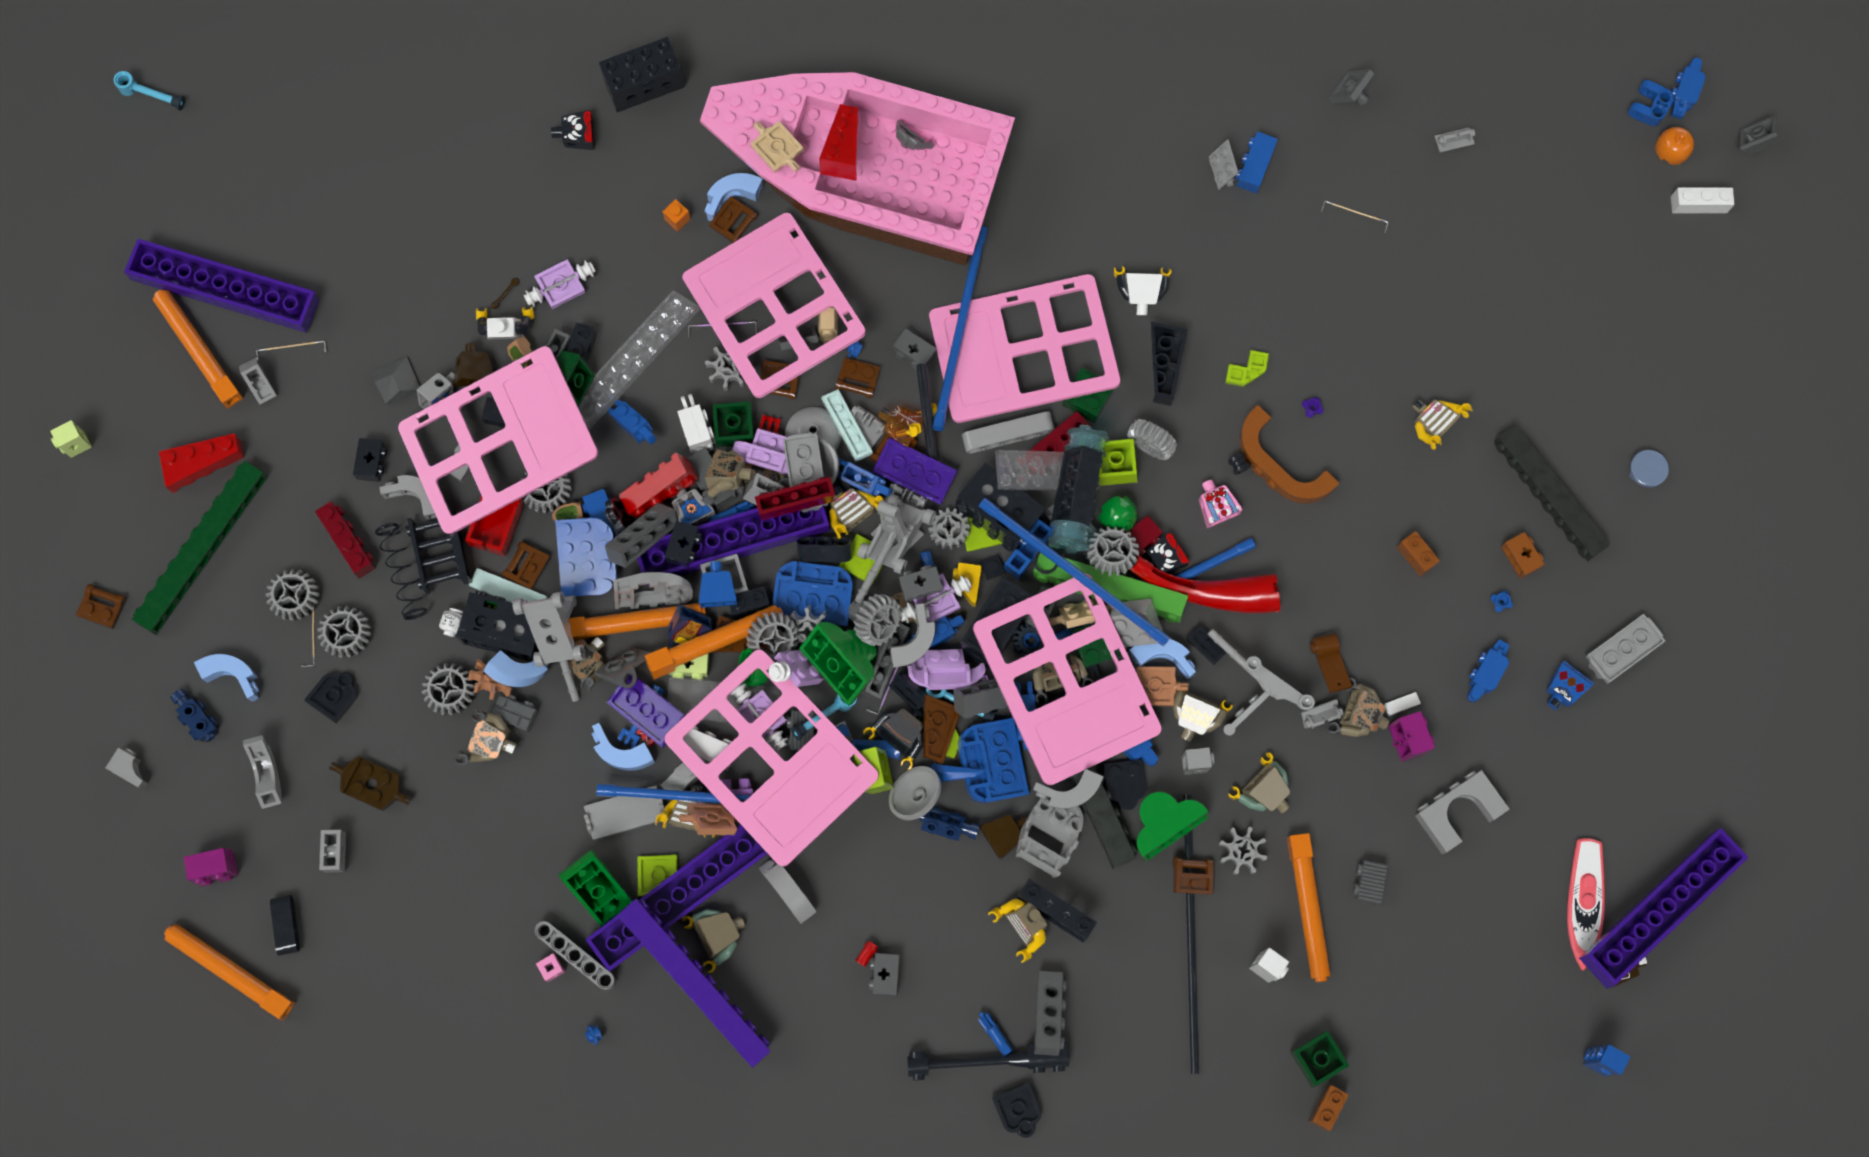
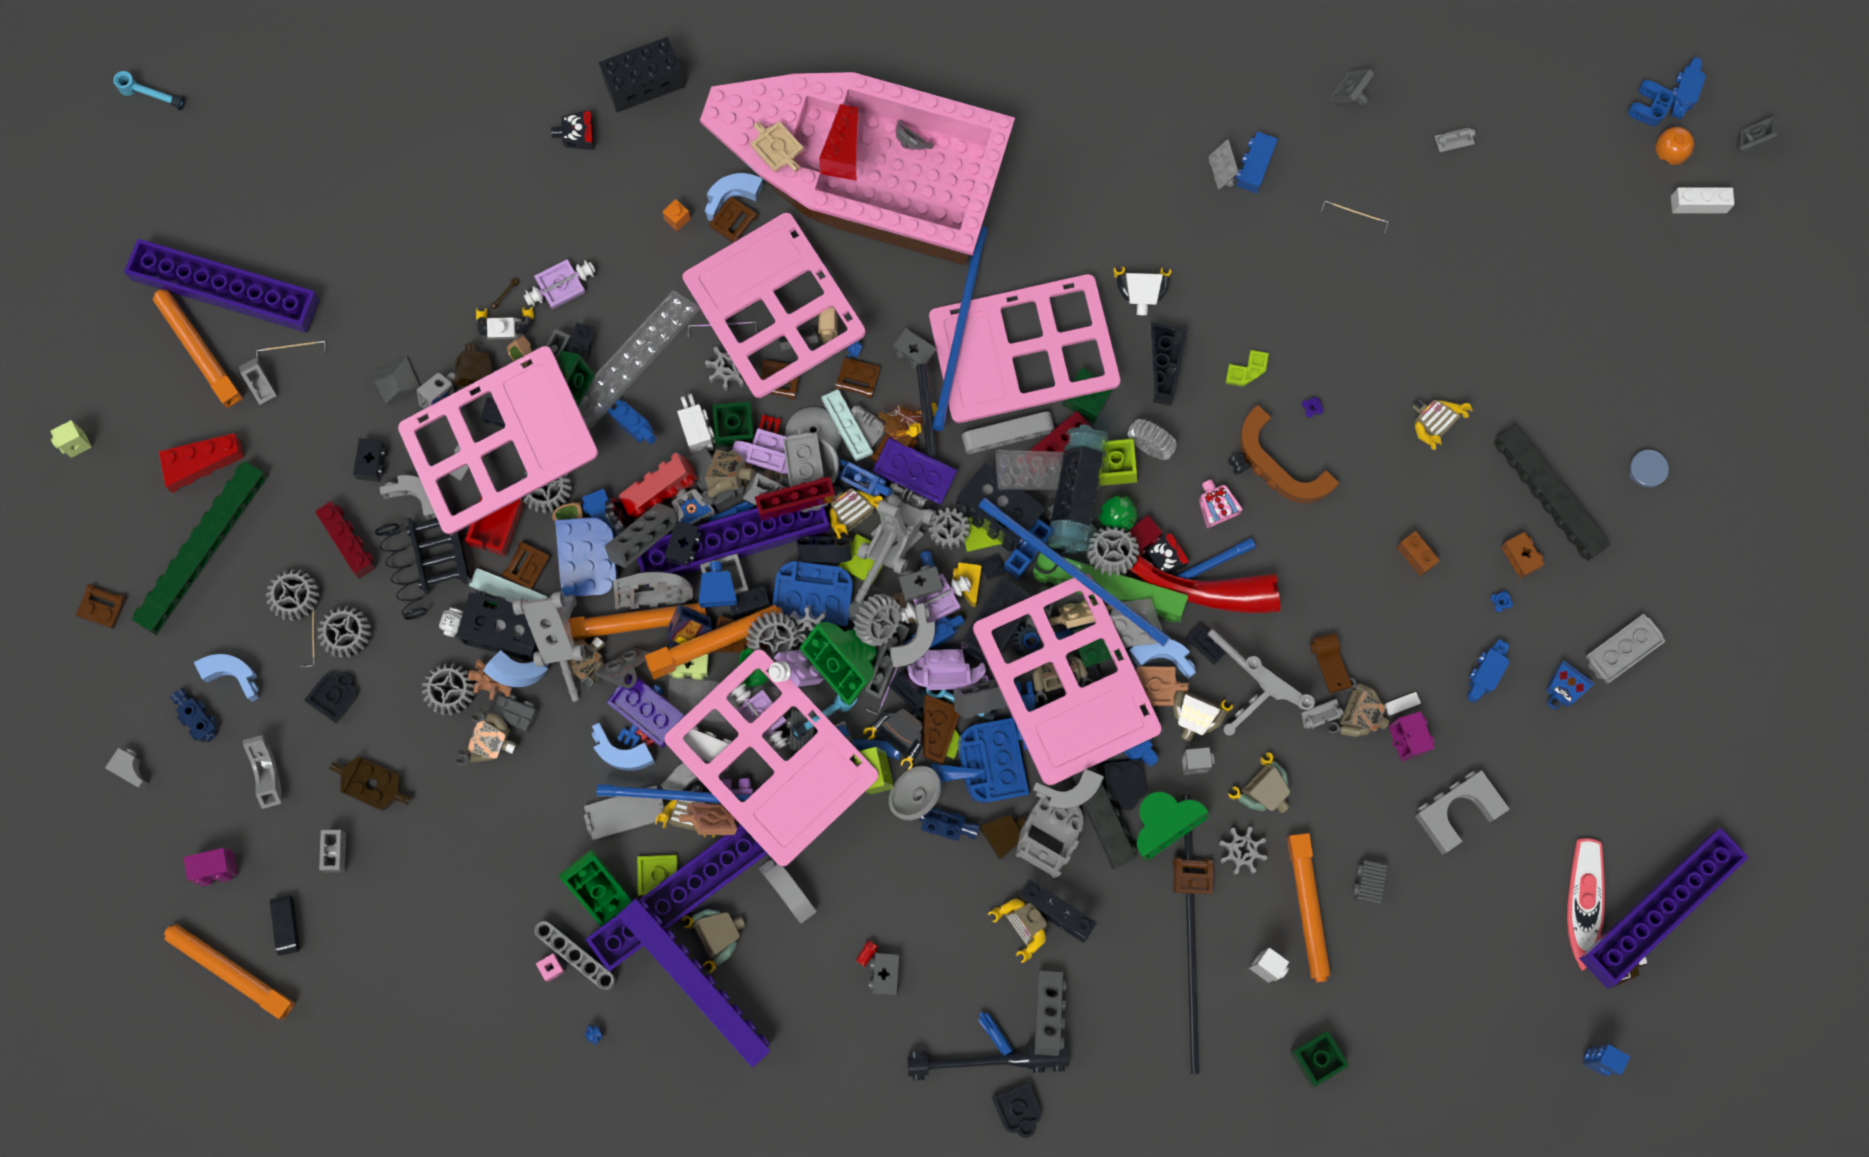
dark orange brick [1309,1085,1349,1131] -> none

